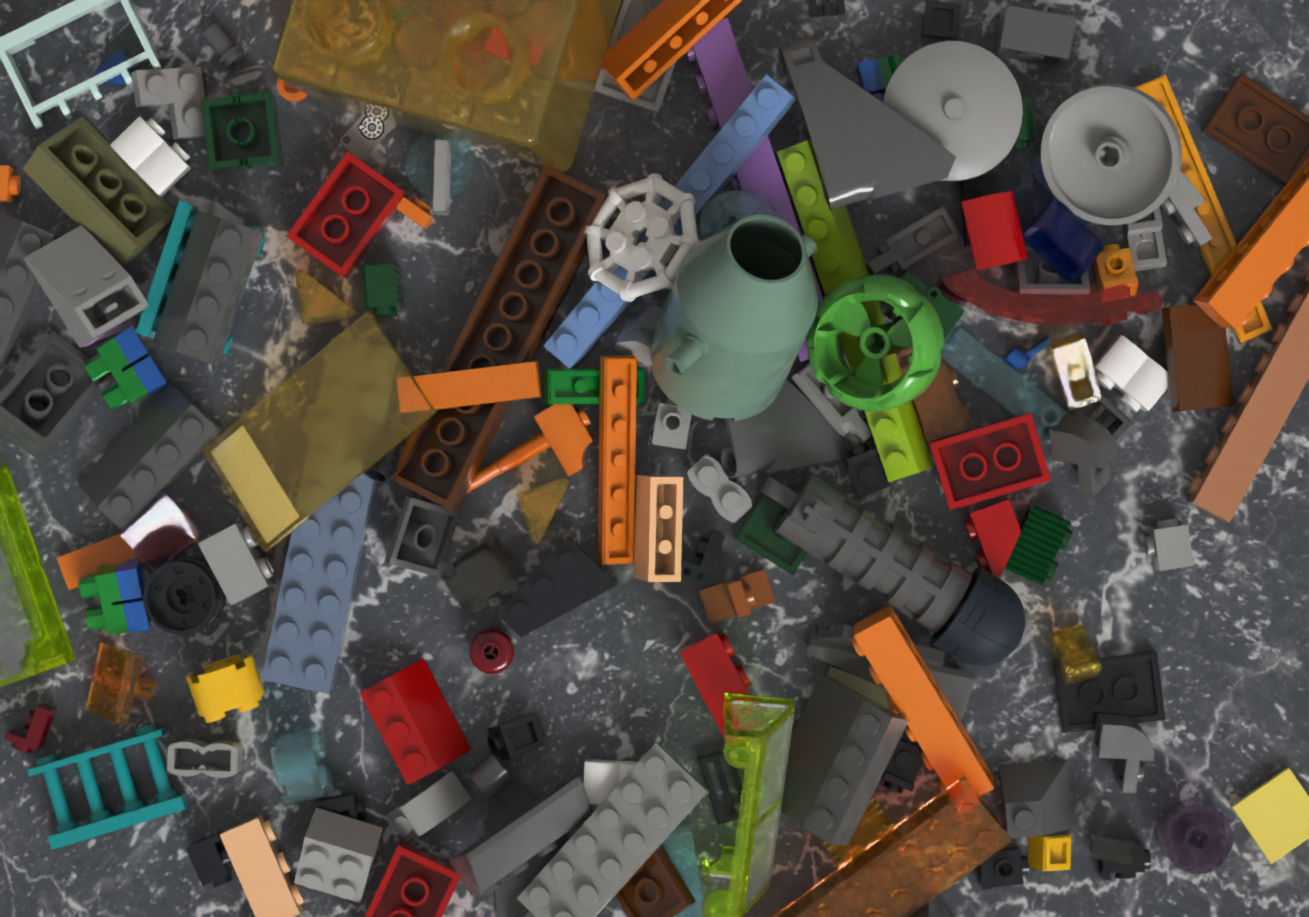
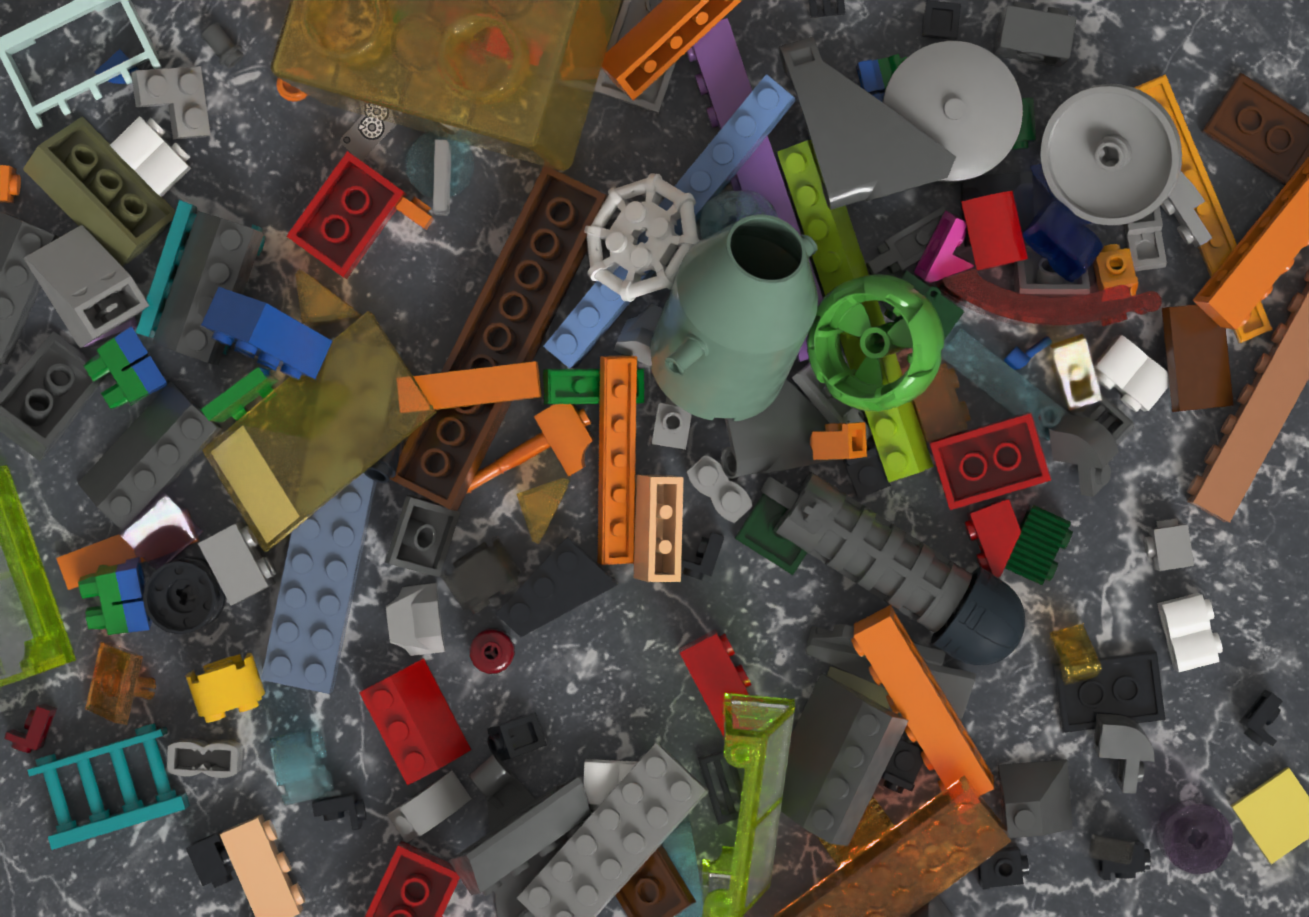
dark green brick [201,91,284,173] -> none
light grey brick [294,807,383,903] -> none
dark green brick [361,263,405,317] -> none
dark orange bracket [699,568,776,624] -> none
yellow slope [1028,834,1071,871] -> none
none -> blue brick [201,287,332,380]
none -> green tile [201,367,279,424]
none -> light grey slope [386,583,445,656]
none -> orange brick [810,422,867,460]
none -> dark pink slope [914,210,974,283]
none -> white brick [1157,593,1222,672]
none -> black bracket [1239,690,1283,746]

